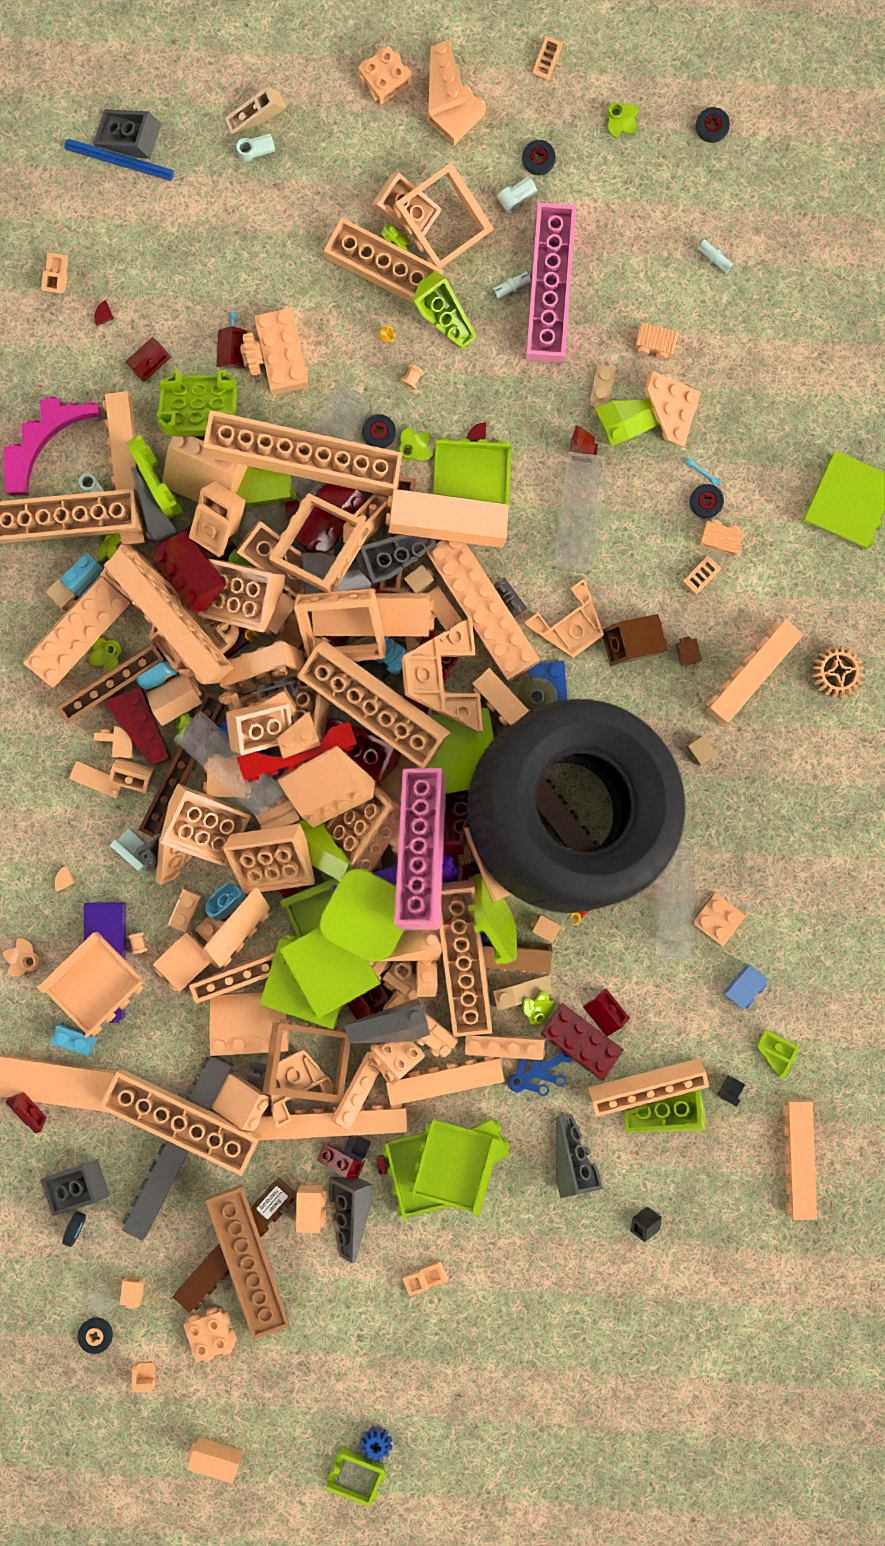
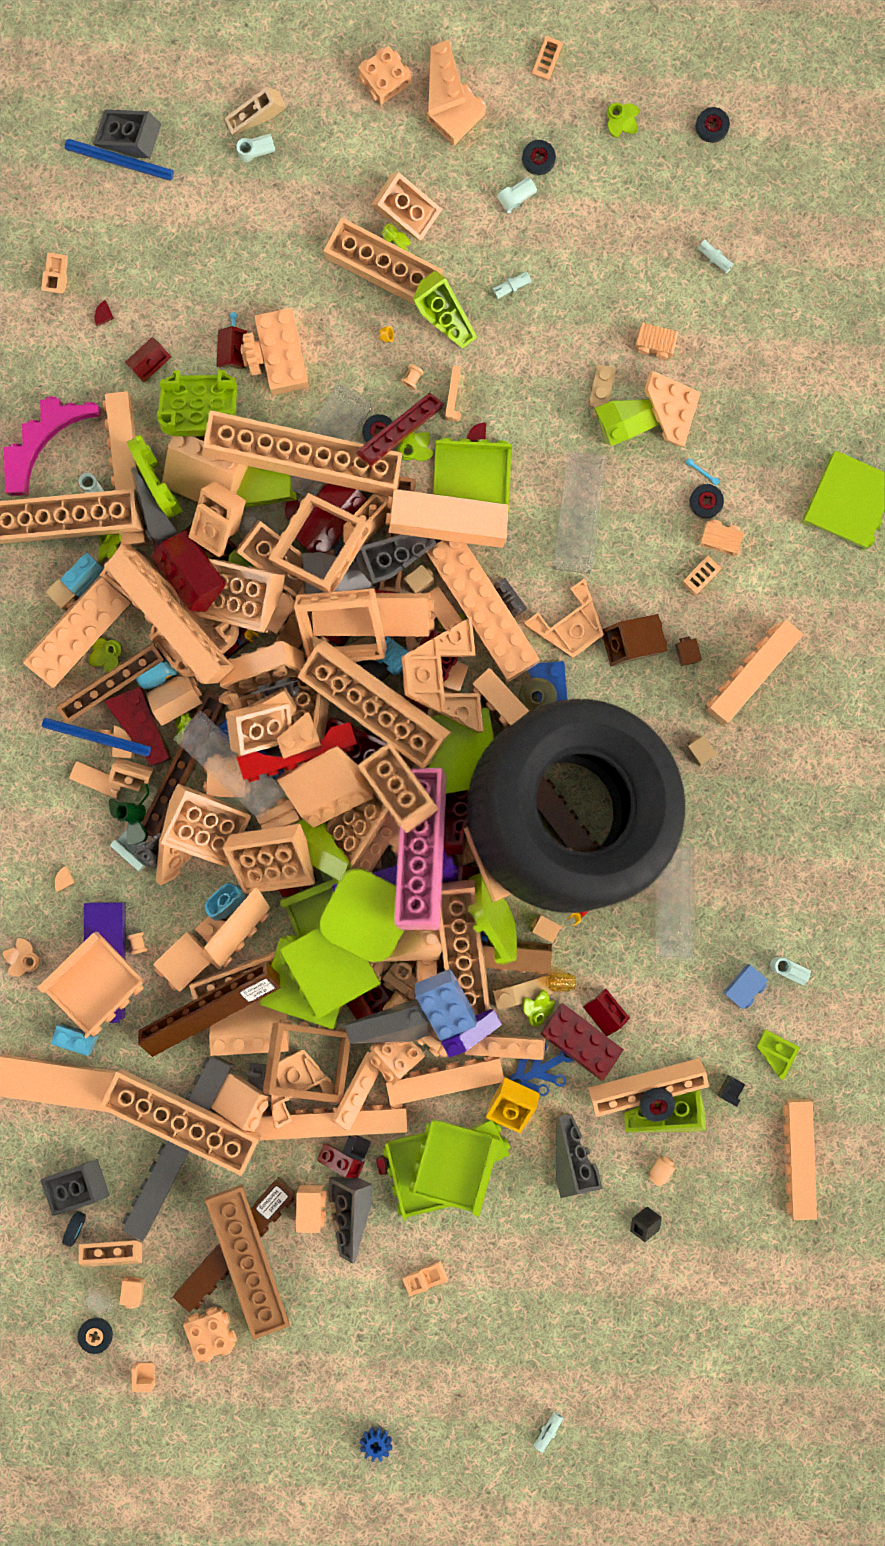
dark red panel [5,1092,47,1134] -> none
light nougat brick [168,889,203,932] -> none
light nougat brick [186,1437,243,1483] -> none
window [326,1446,387,1507] -> none
light nougat window [393,162,494,268] -> none
bright pink brick [526,203,576,363] -> none
dark red slope [569,425,598,460] -> none
light nougat plate [692,893,746,947] -> none
light nougat gear [812,646,864,698] -> none
none -> blue axle [42,718,151,757]
none -> light nougat brick [78,1240,142,1267]
none -> dark green piece [109,783,149,845]
none -> reddish brown brick [138,961,280,1057]
none -> dark red tile [356,392,444,466]
none -> light nougat brick [358,742,439,833]
none -> medium blue brick [415,969,477,1041]
none -> slope [441,1008,502,1058]
none -> light nougat slope [443,662,469,693]
none -> light nougat hinge [445,366,461,422]
none -> yellow brick [485,1078,540,1134]
none -> light aqua pin [533,1411,564,1452]
none -> clear yellow brick [546,972,576,992]
none -> black bush [640,1088,675,1122]
none -> light nougat brick [648,1156,676,1187]
none -> light aqua piece [770,957,811,986]

